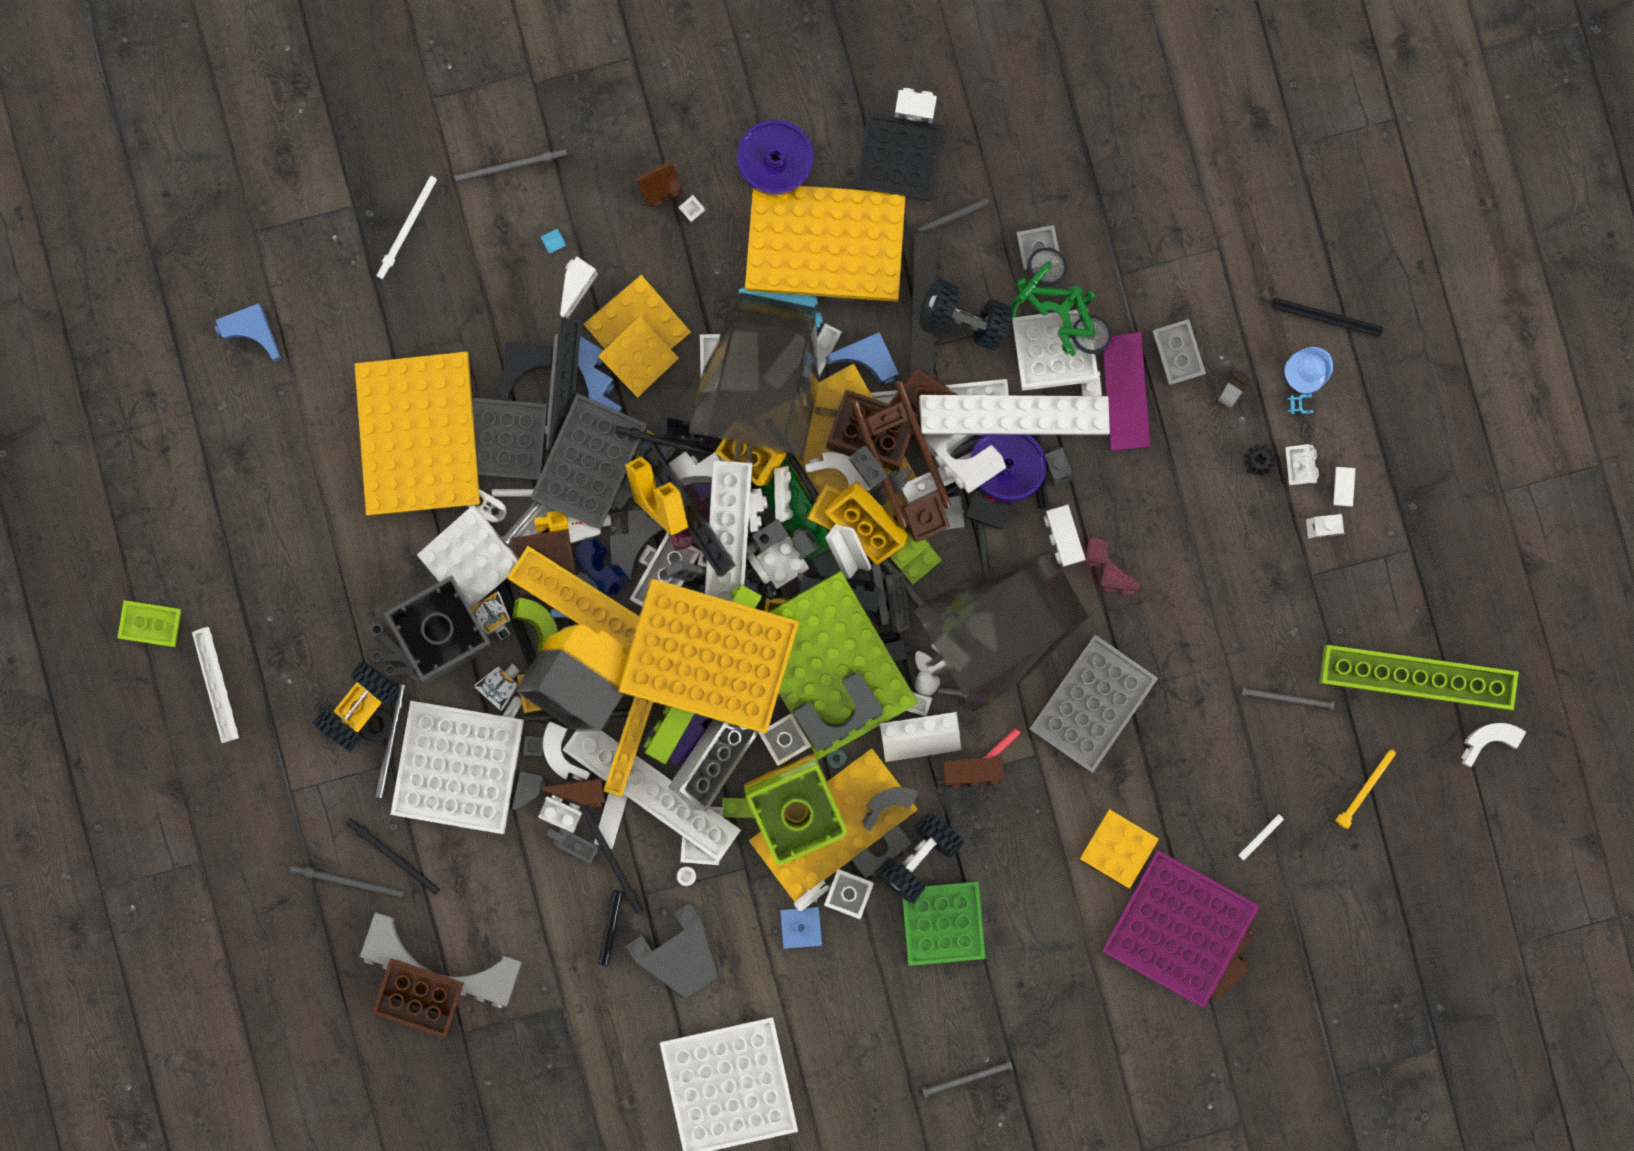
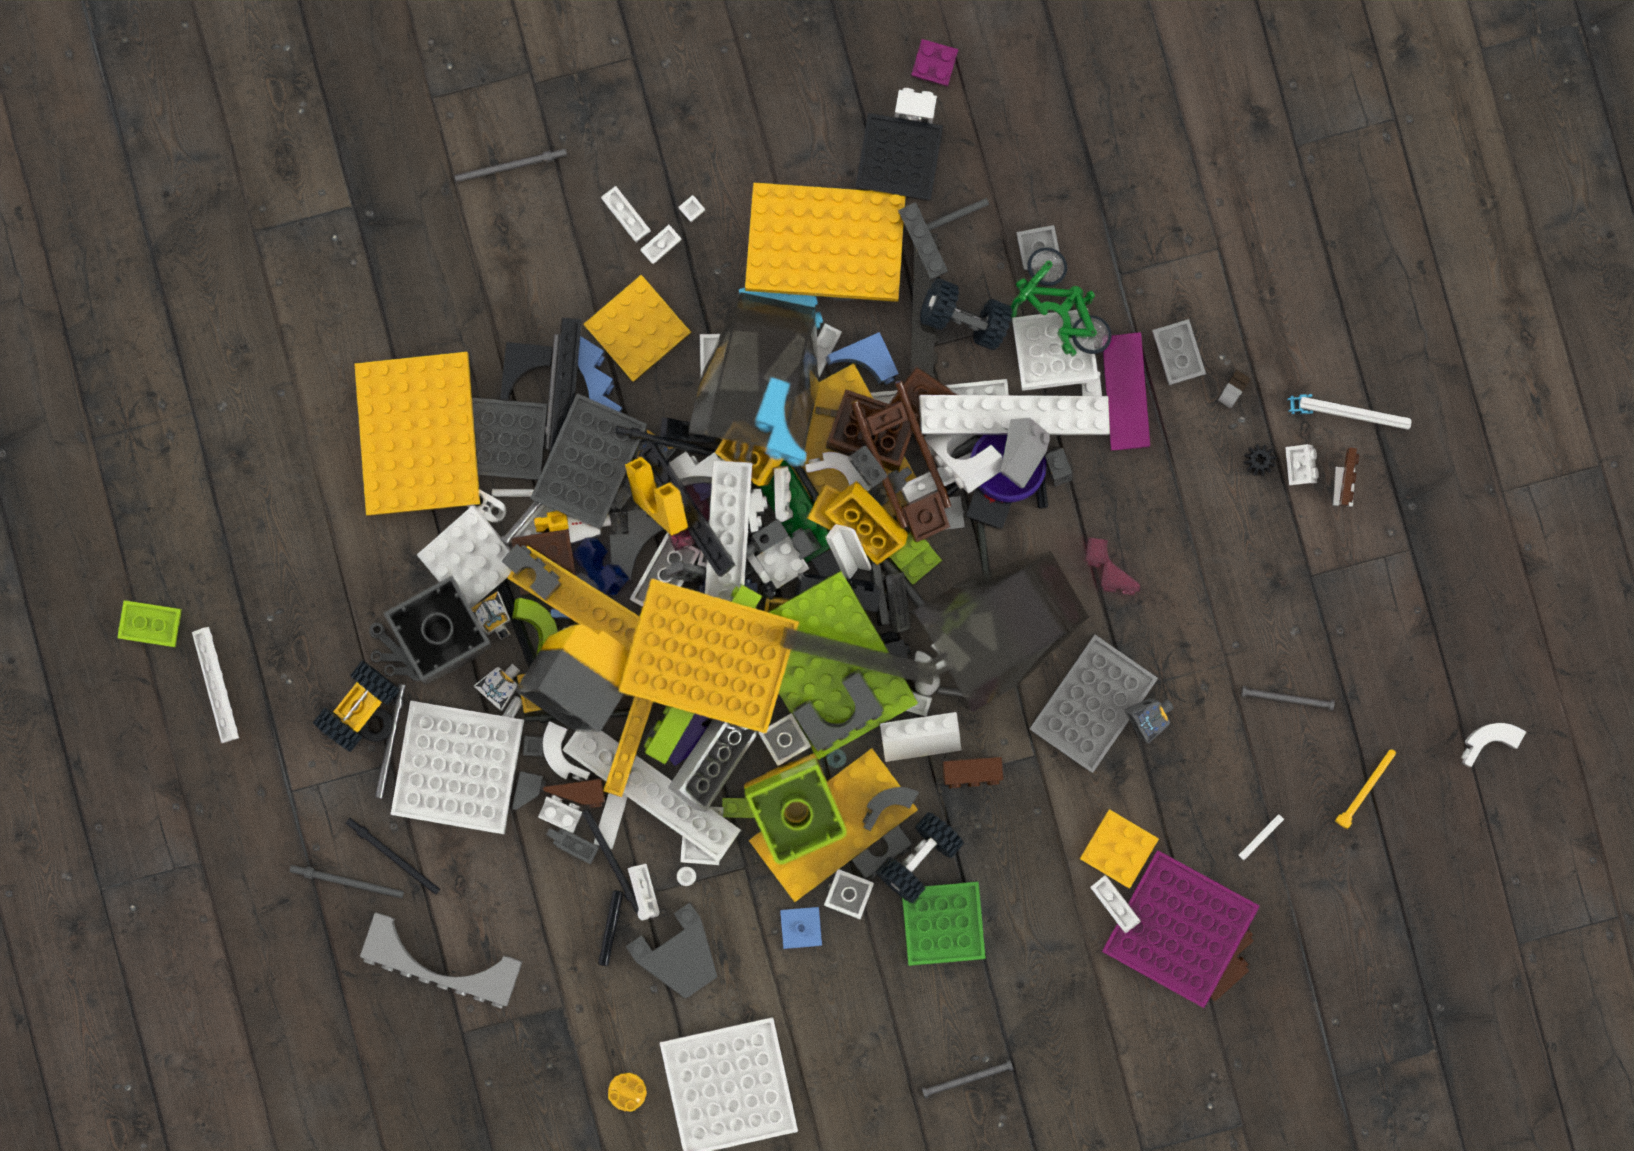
medium blue arch [215,303,281,362] -> none
reddish brown slope [372,958,464,1038] -> none
white bar [376,176,437,279] -> none
medium azure slope [541,229,566,254] -> none
white slope [560,257,598,318] -> none
yellow plate [598,316,679,398] -> none
reddish brown slope [636,161,683,208] -> none
white slope [636,544,657,567] -> none
dark purple dish [737,120,813,195] -> none
white axle [794,880,830,912] -> none
coral bar [984,728,1020,758] -> none
white brick [1043,505,1085,567] -> none
black axle [1271,298,1383,337] -> none
light blue hat [1284,347,1333,394] -> none
white torso [1306,514,1345,539] -> none
lime brick [1319,645,1519,711] -> none
none -> dark grey arch [502,544,561,601]
none -> white tile [601,186,651,243]
none -> yellow dish [608,1073,646,1112]
none -> white plate [628,864,660,920]
none -> white plate [641,225,682,265]
none -> medium azure arch [755,377,807,466]
none -> clear smoke brick [780,626,937,685]
none -> dark grey plate [898,202,948,280]
none -> magenta plate [911,39,958,87]
none -> light grey slope [1001,418,1050,488]
none -> white plate [1090,875,1141,933]
none -> dark grey torso [1125,698,1174,744]
none -> white axle [1300,397,1412,430]
none -> reddish brown plate [1339,447,1359,507]

